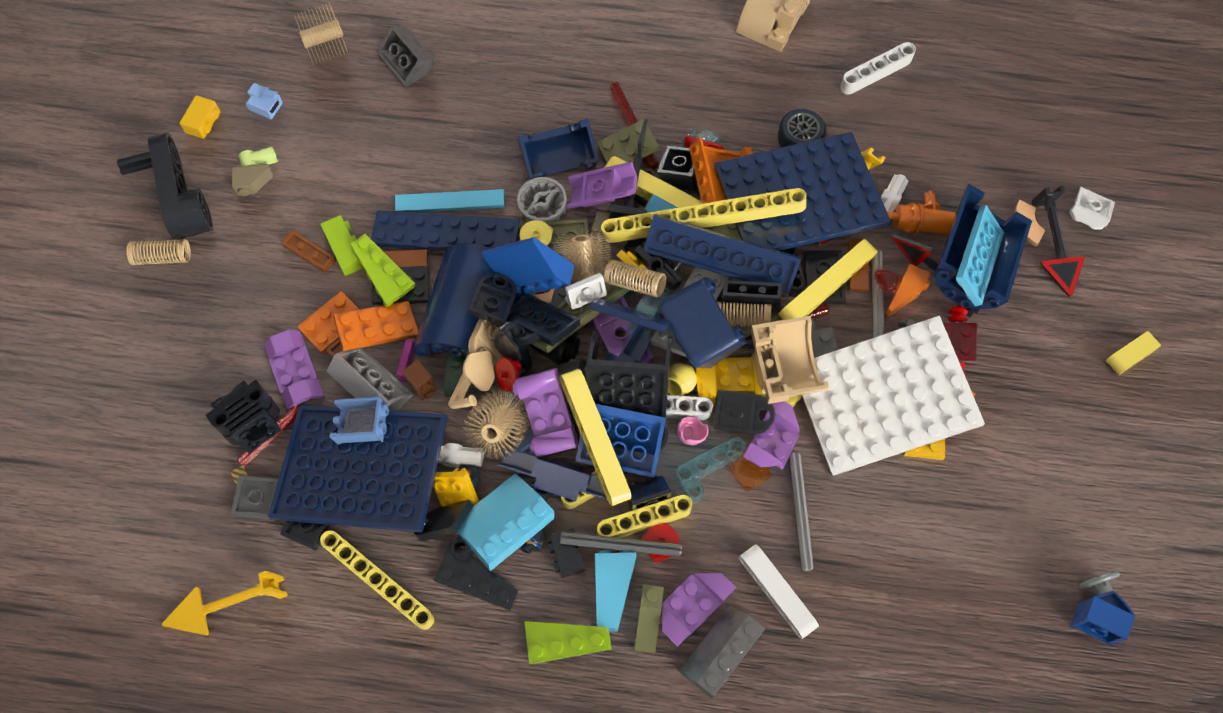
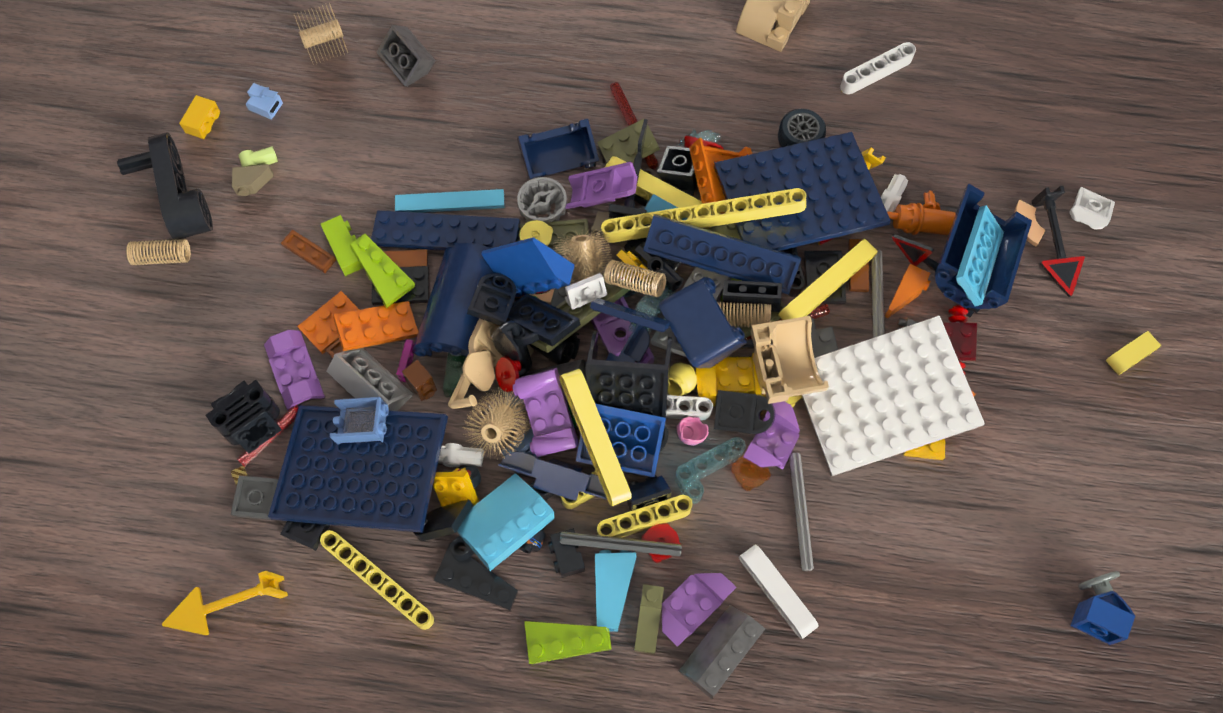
clear red piece [874,270,902,292] -> none

